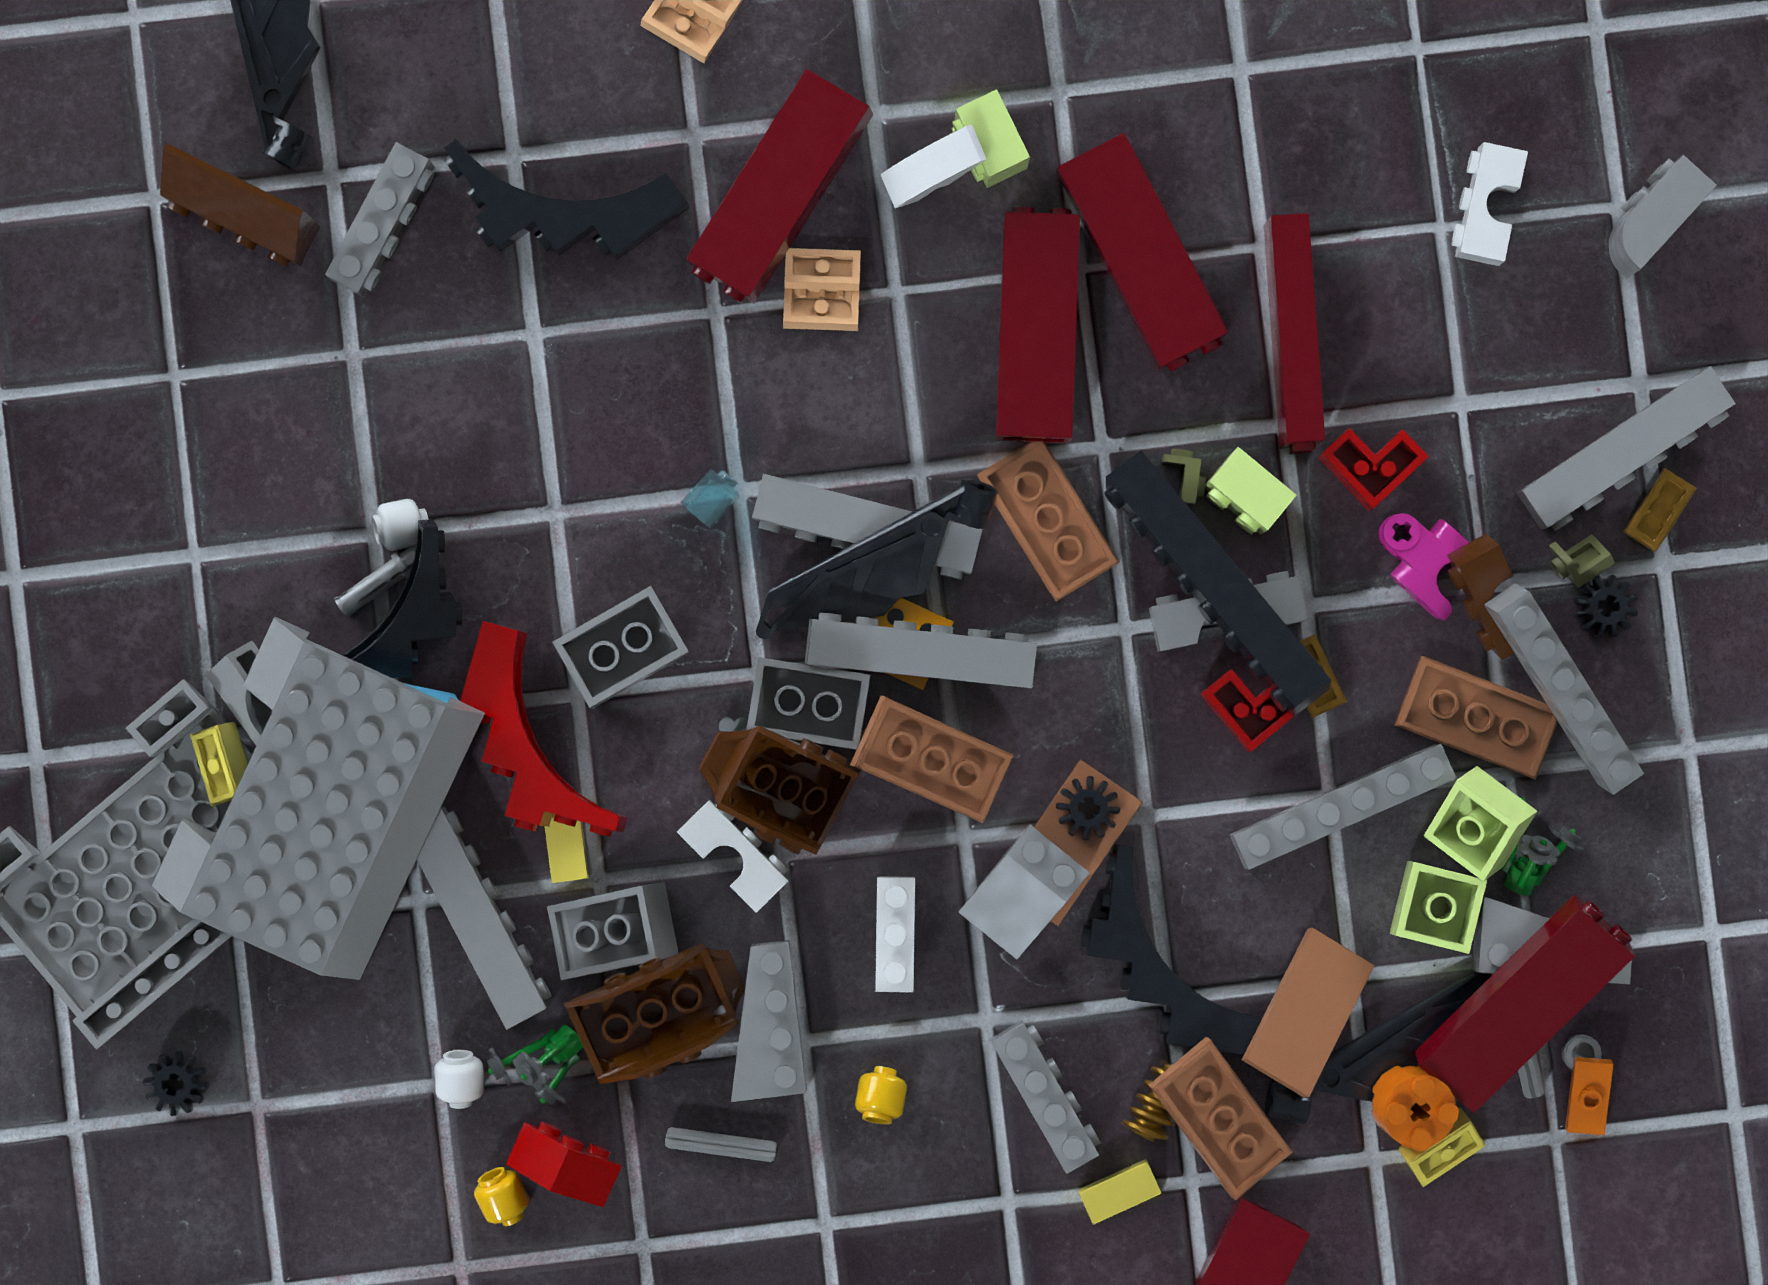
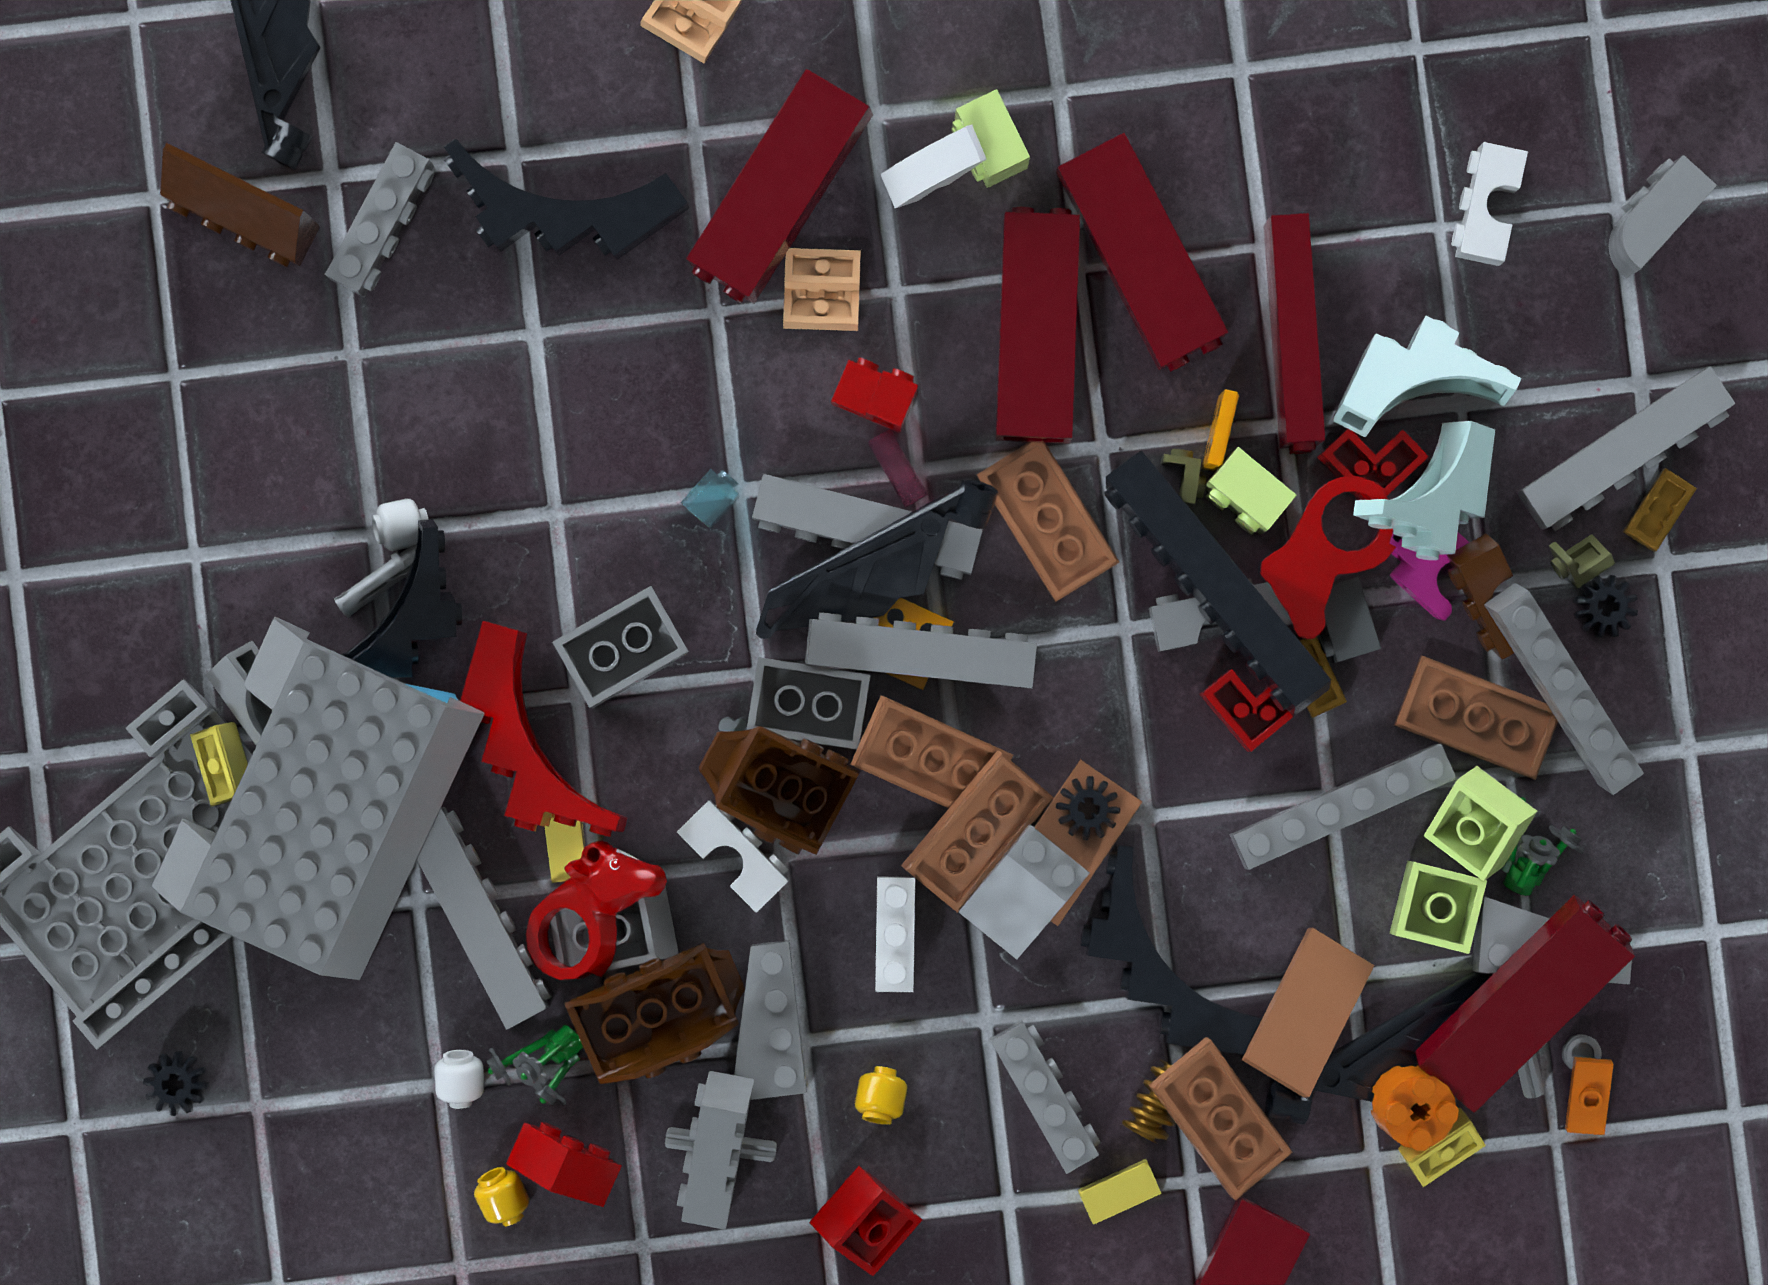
none -> red animal [526,840,667,980]
none -> light grey wedge [677,1071,754,1230]
none -> red slope [809,1166,923,1276]
none -> red brick [831,357,918,433]
none -> clear pink piece [868,429,928,507]
none -> nougat tile [901,750,1054,913]
none -> light orange tile [1201,389,1239,472]
none -> red animal [1260,476,1396,639]
none -> dark grey brick [1319,577,1381,663]
none -> light aqua arch [1332,316,1521,437]
none -> light aqua arch [1353,421,1495,560]

